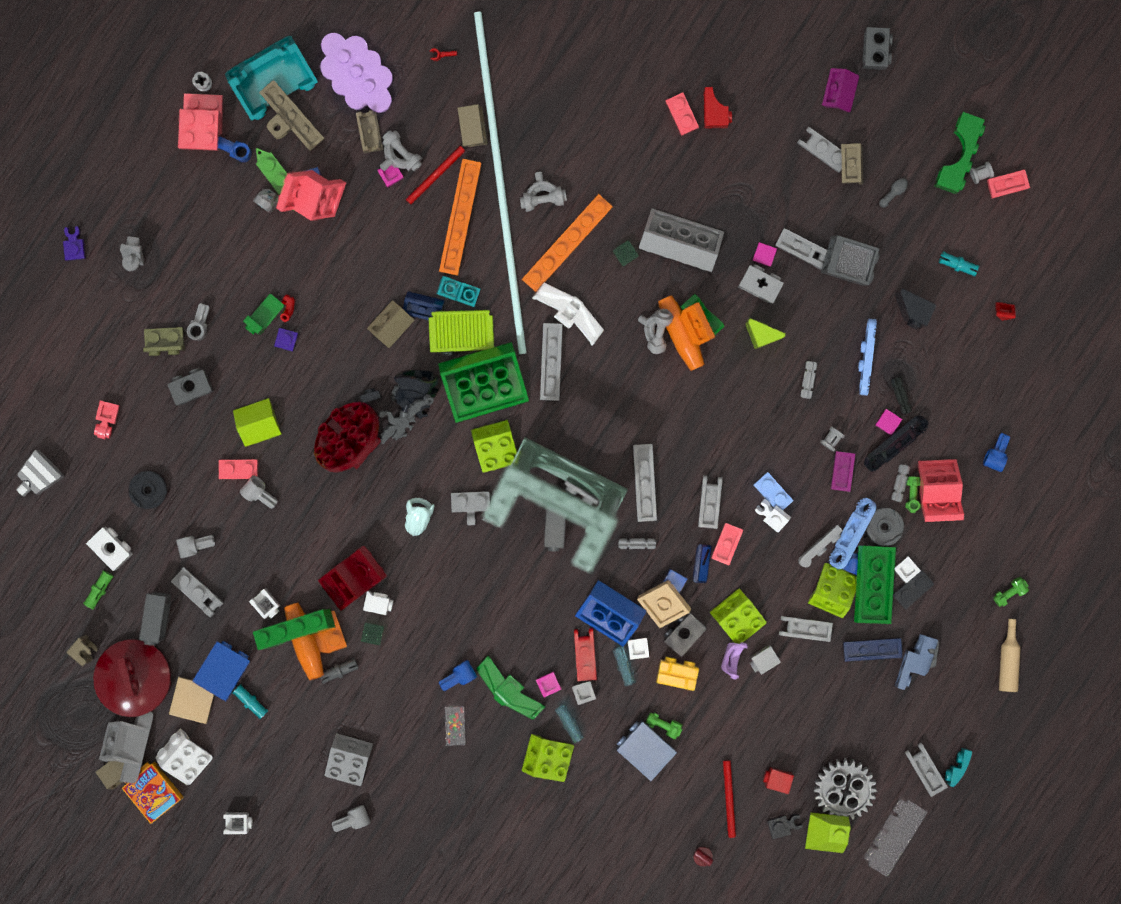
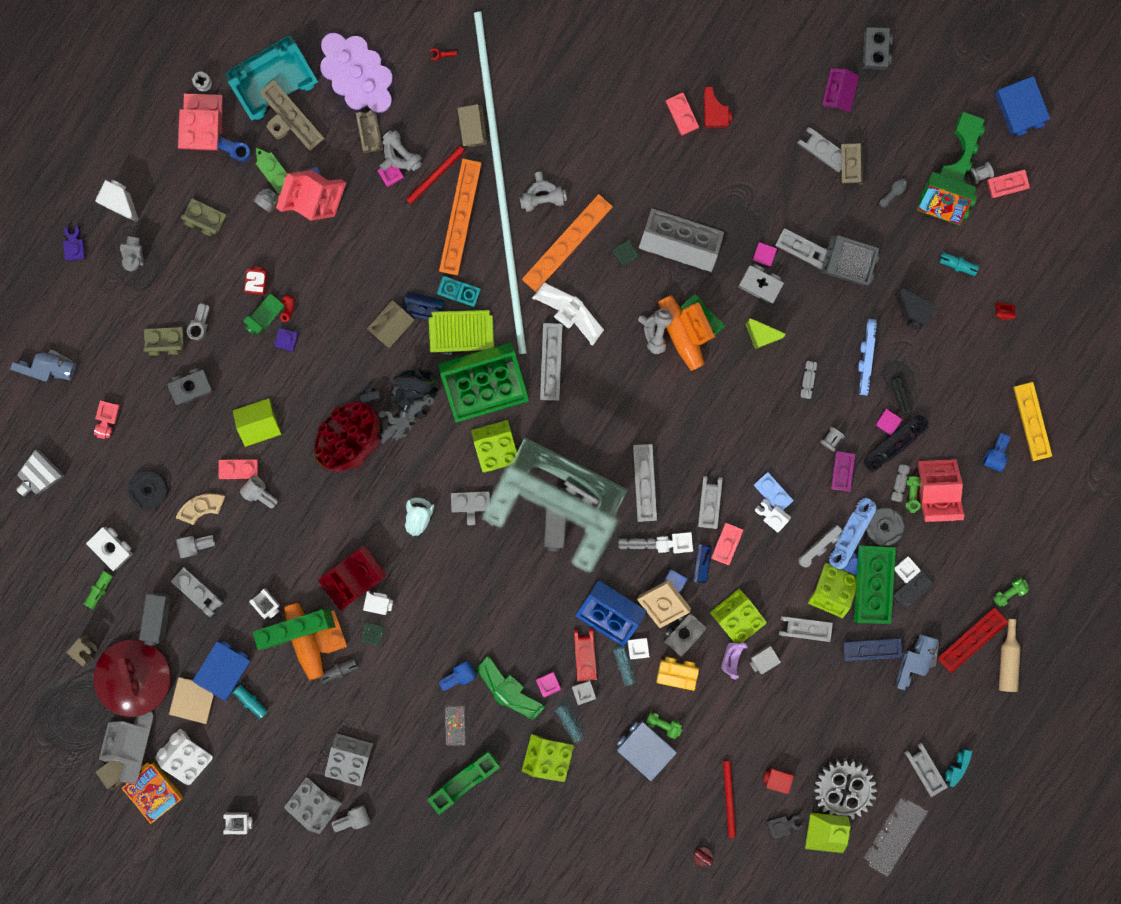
none -> sand blue plate [10,350,76,382]
none -> white slope [95,180,138,222]
none -> tan tile [175,493,226,525]
none -> olive bracket [181,199,227,237]
none -> brick [244,266,268,296]
none -> light grey bracket [284,778,342,834]
none -> green arch [427,750,500,815]
none -> white plate [656,532,693,553]
none -> brick [917,172,977,226]
none -> red plate [937,607,1008,673]
none -> blue brick [994,76,1050,137]
none -> yellow plate [1013,382,1052,461]

